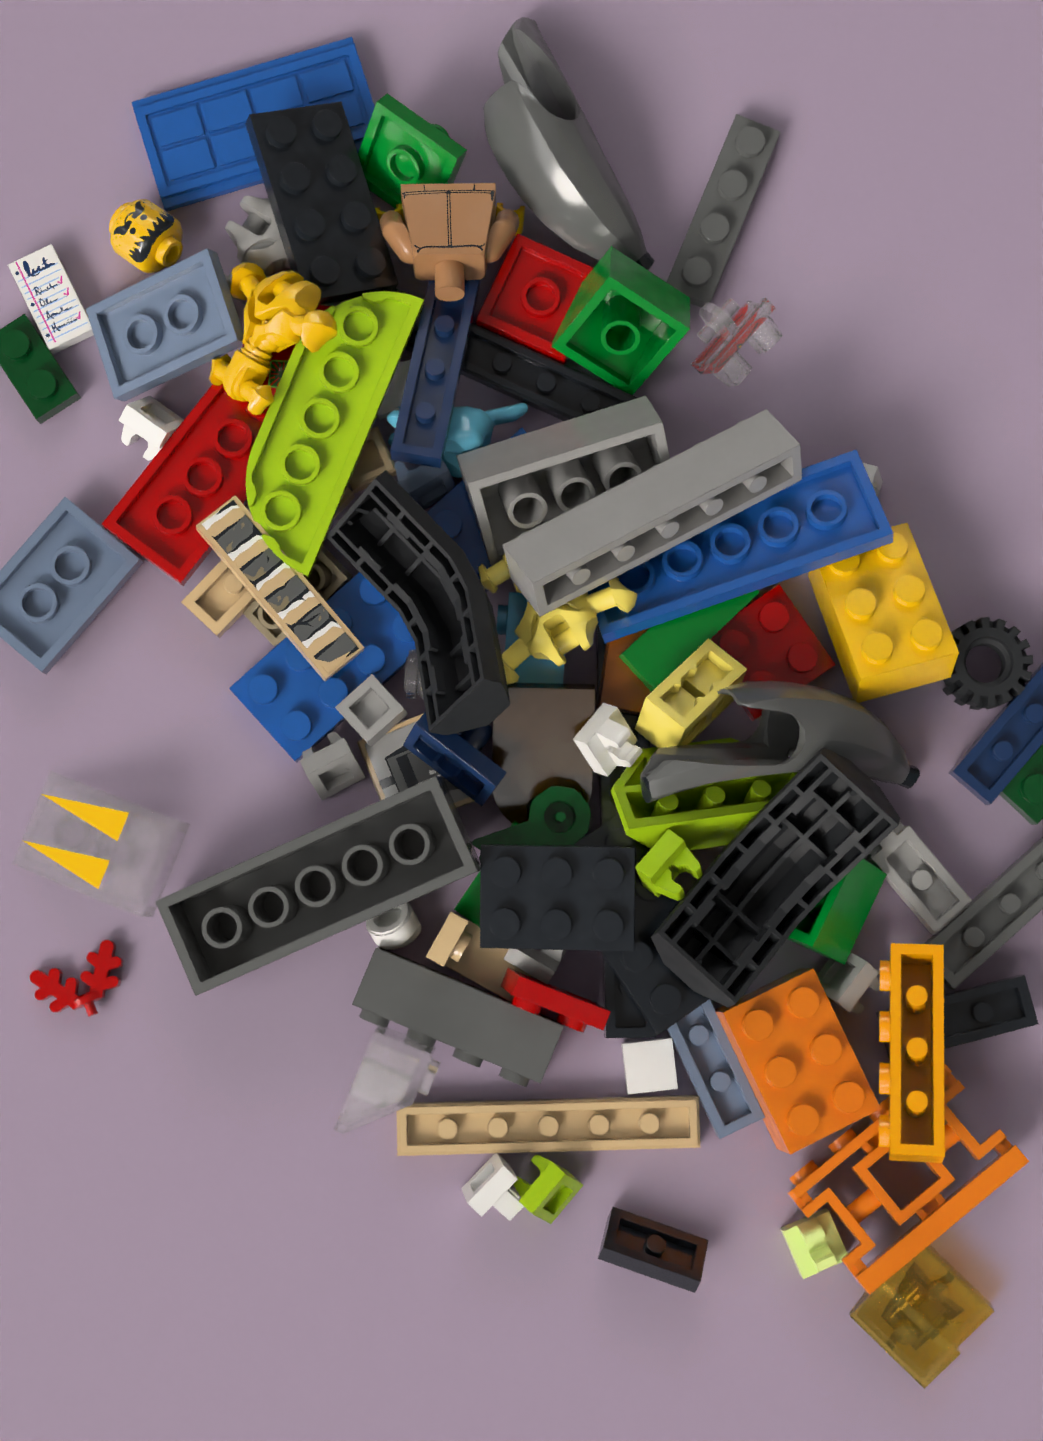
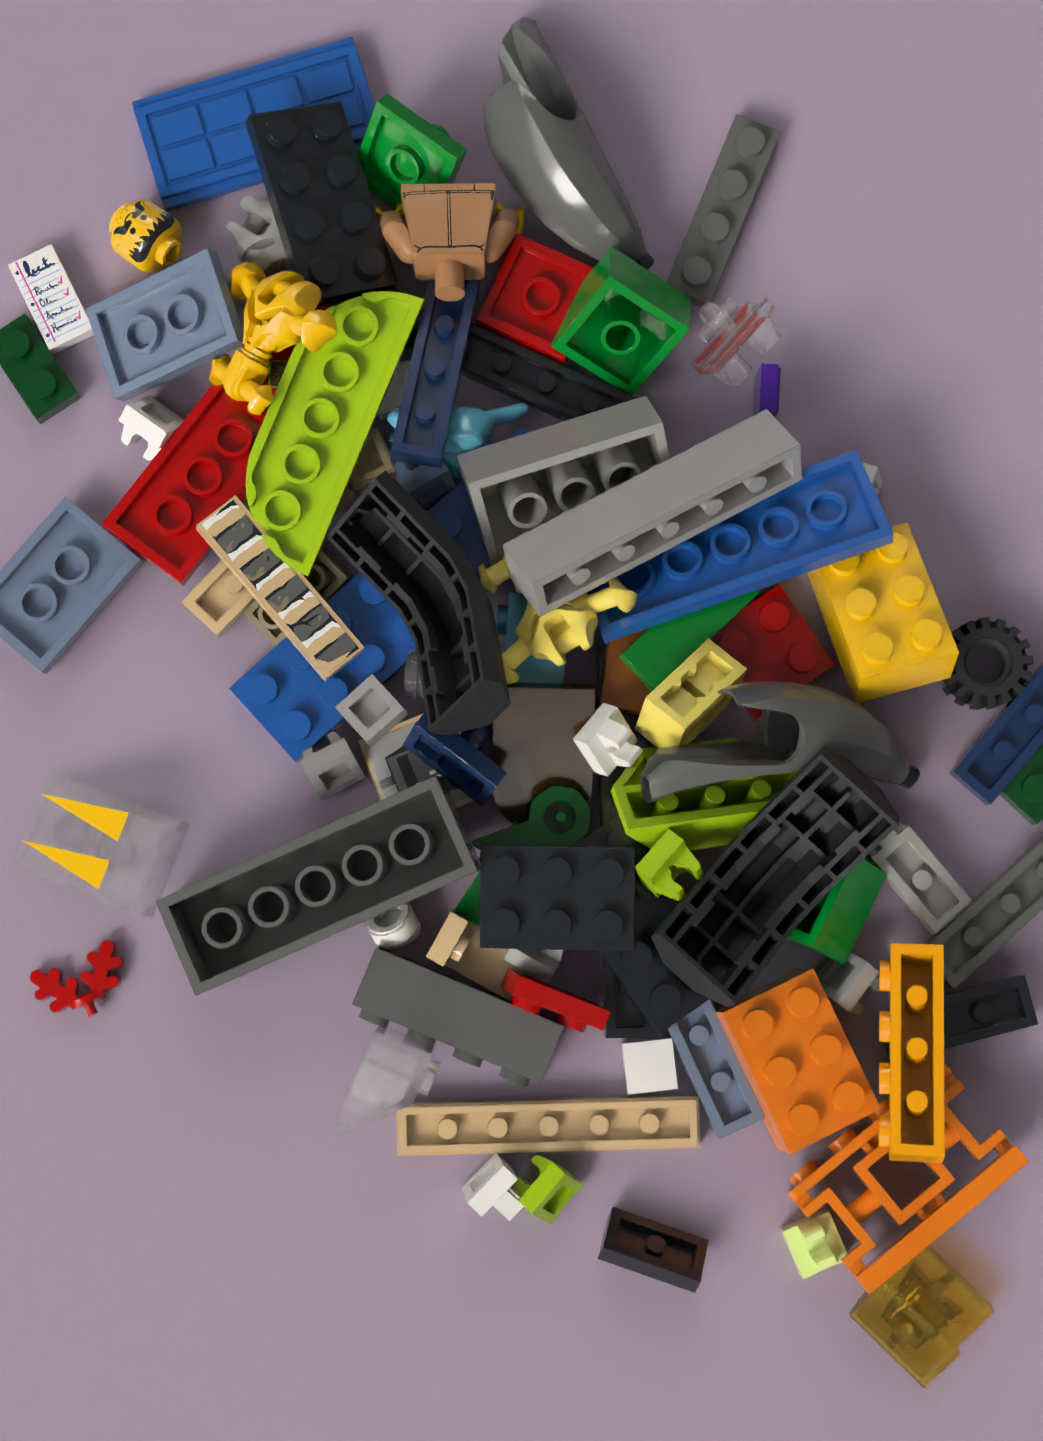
none -> dark purple tile [753,363,781,417]

